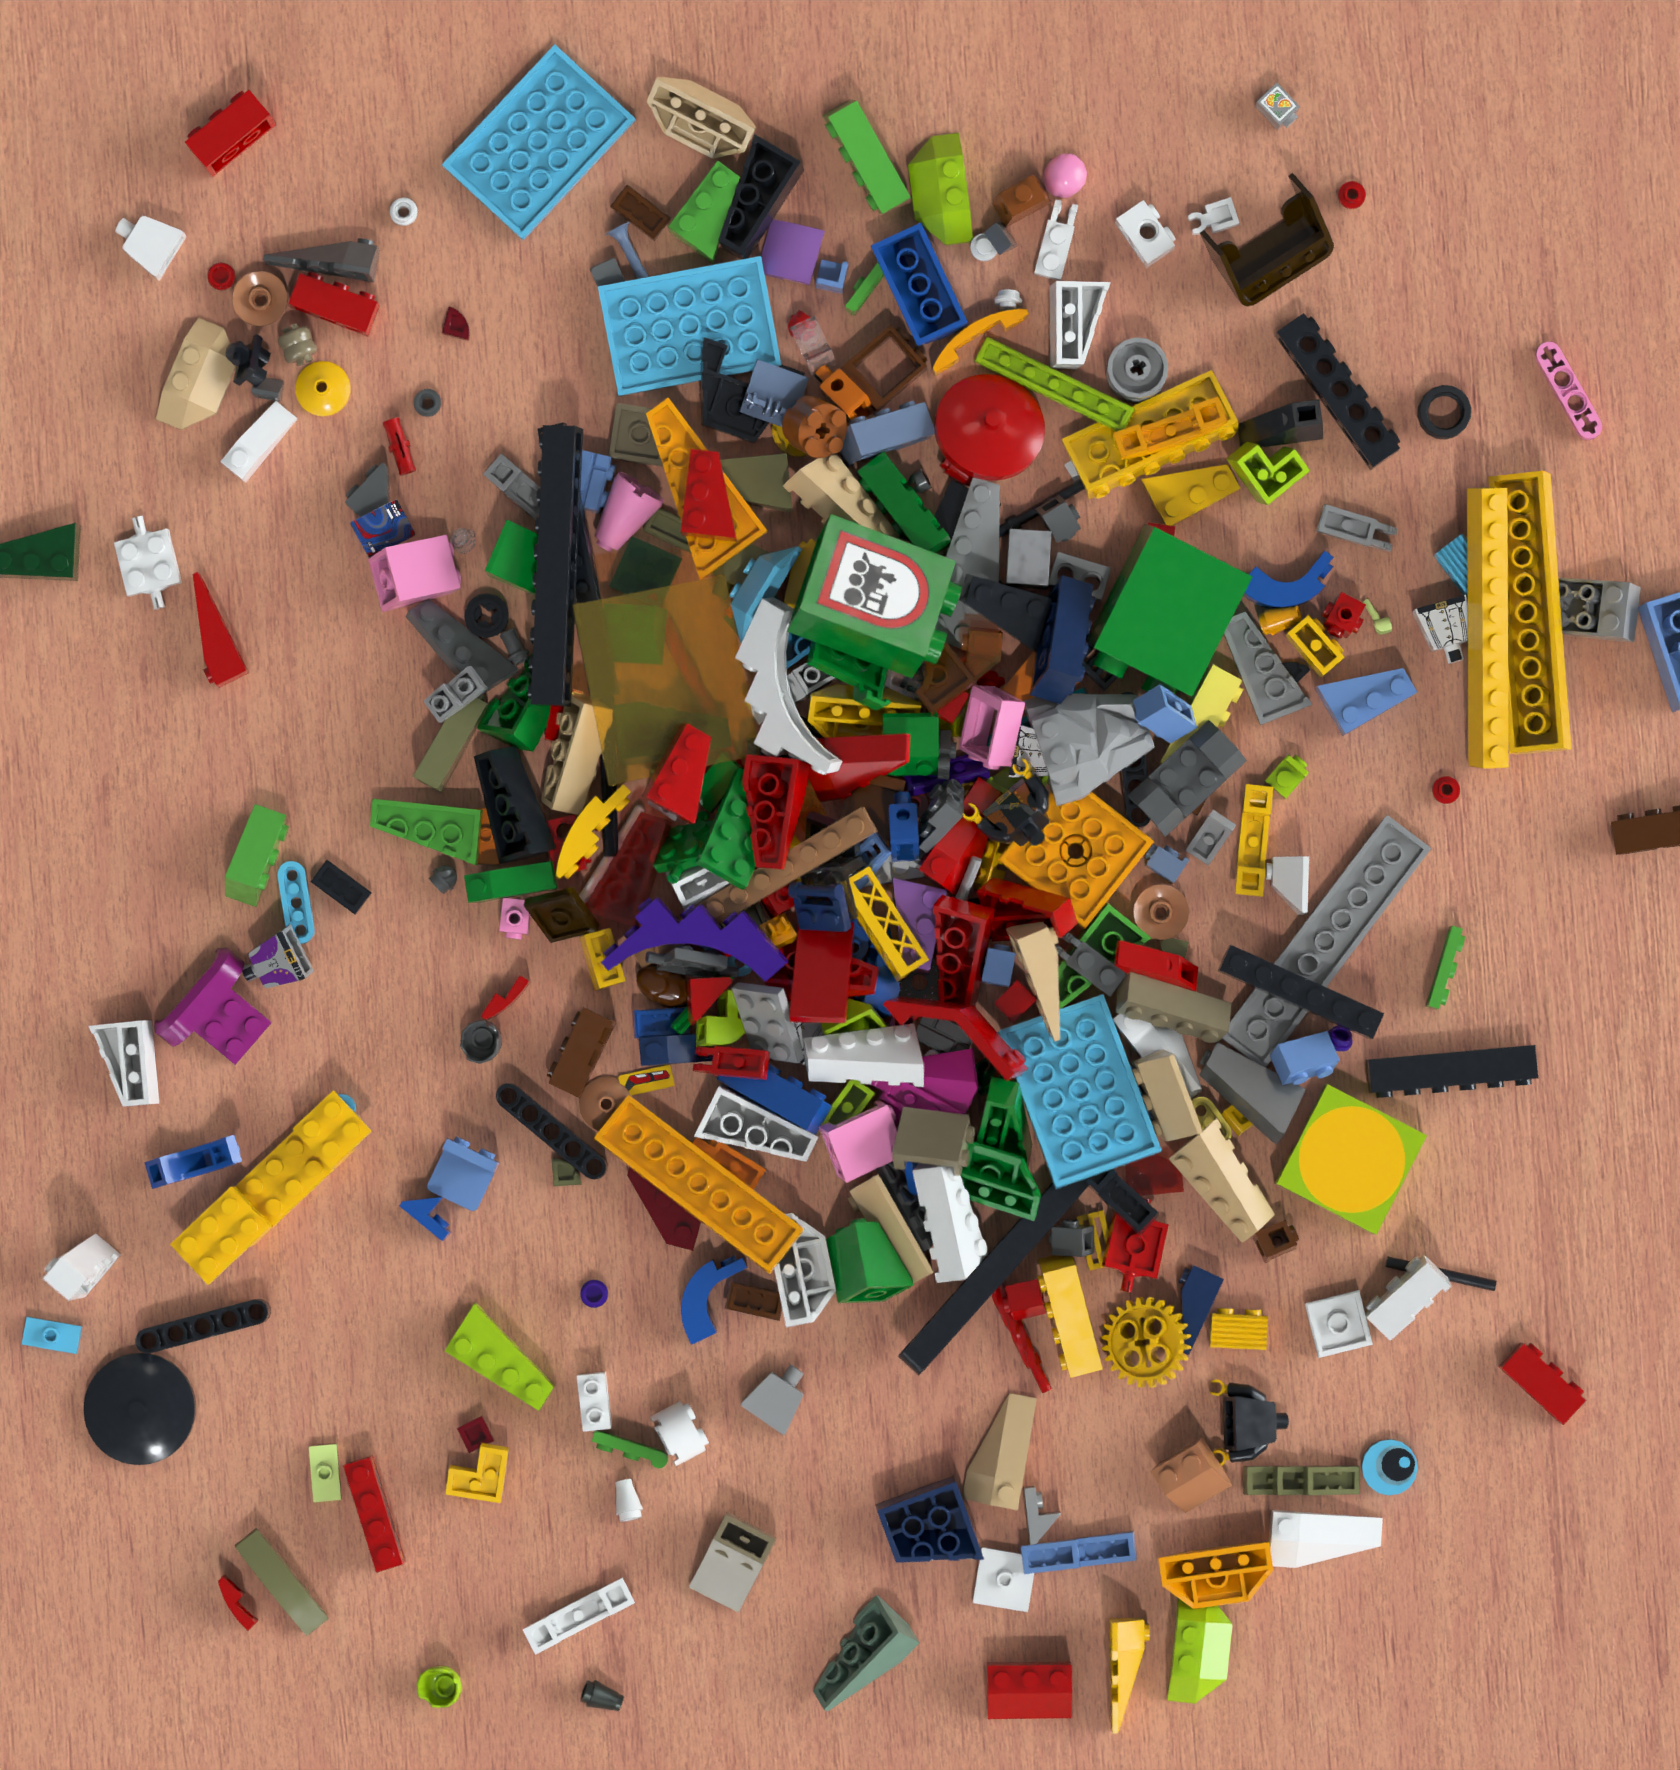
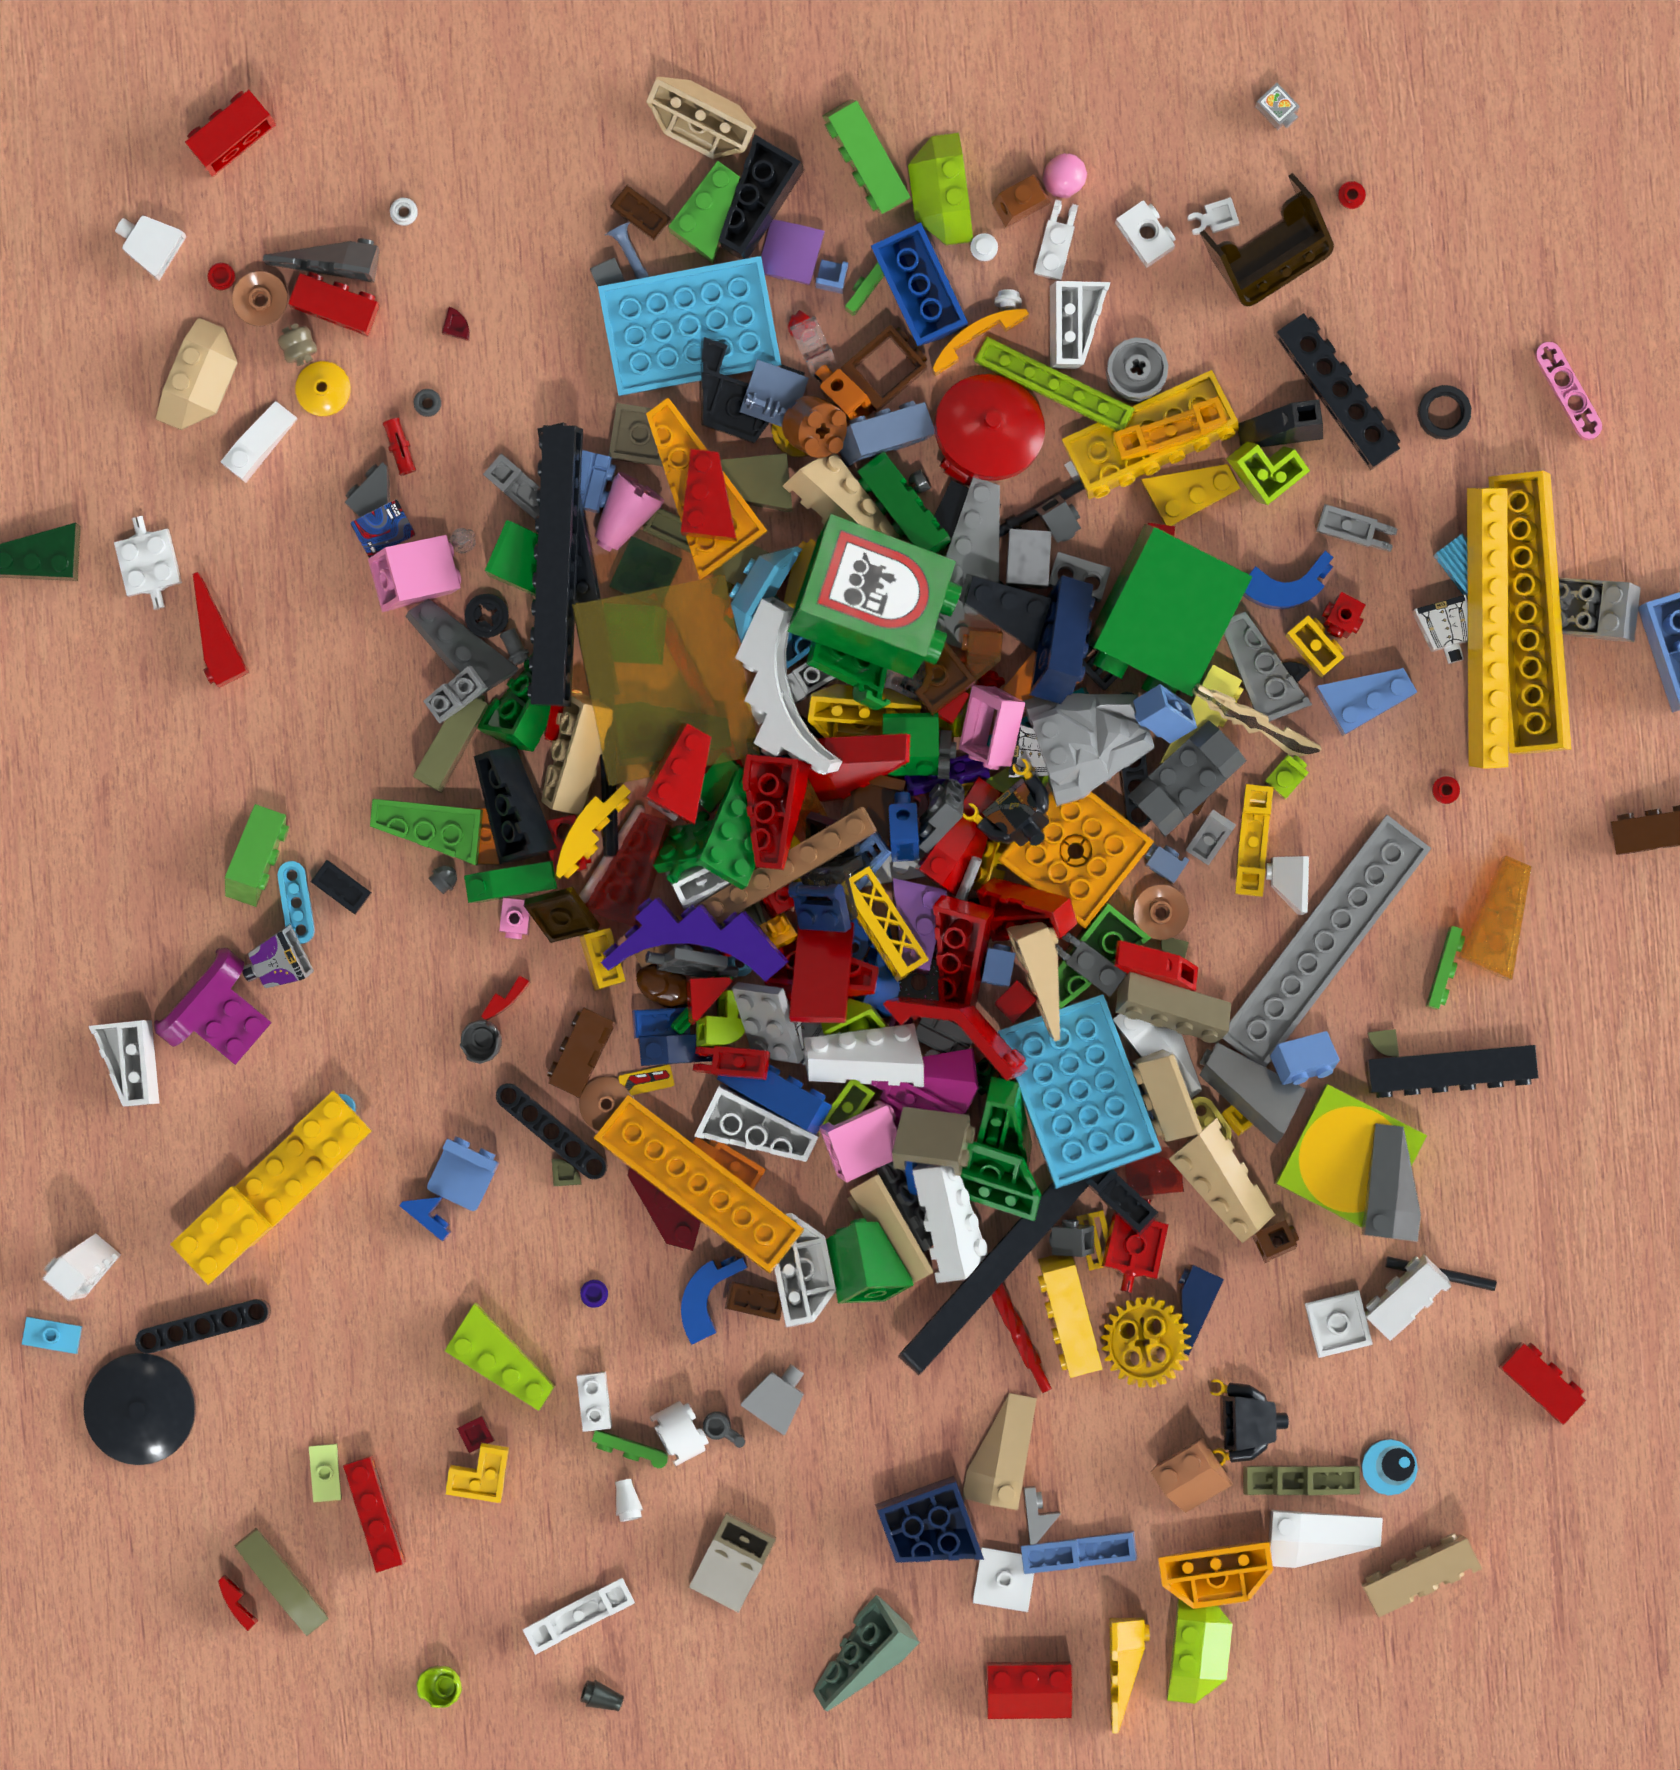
blue arch [144,1135,242,1189] -> none
black hips [226,334,271,387] -> none
dark grey slope [251,378,284,402] -> none
medium azure plate [442,44,636,241] -> none
dark grey slope [984,222,1018,255] -> none
red brick [1002,1279,1047,1321] -> none
yellow brick [1209,1308,1268,1350] -> none
black brick [1218,945,1384,1040] -> none
light orange cone [1259,605,1302,636] -> none
dark purple plate [1327,1026,1353,1052] -> none
yellowish green hand [1362,599,1392,635] -> none
none -> dark grey piece [703,1412,746,1448]
none -> tan sword [1193,684,1321,758]
none -> dark grey wedge [1361,1123,1421,1242]
none -> tan wedge [1362,1533,1482,1617]
none -> olive tile [1367,1029,1399,1057]
none -> clear yellow wedge [1458,855,1532,981]

